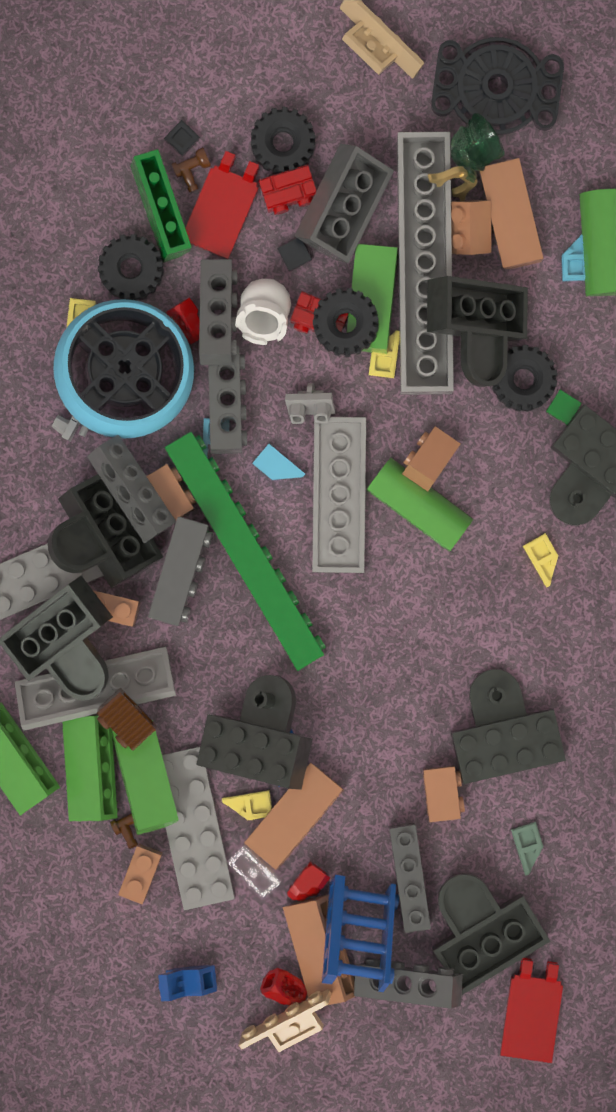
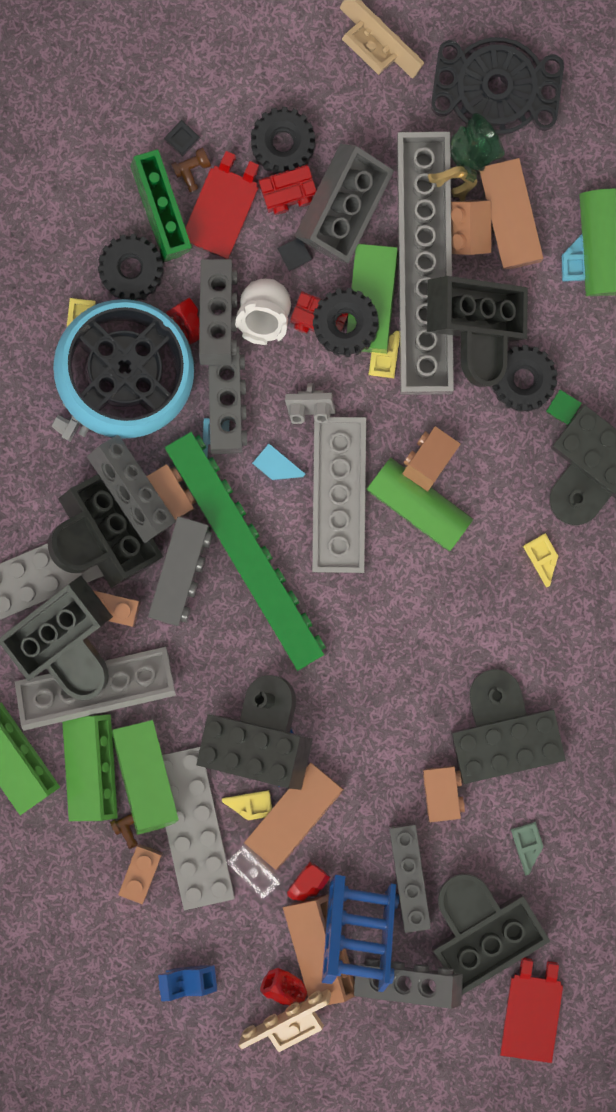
reddish brown brick [97,688,157,751] -> none

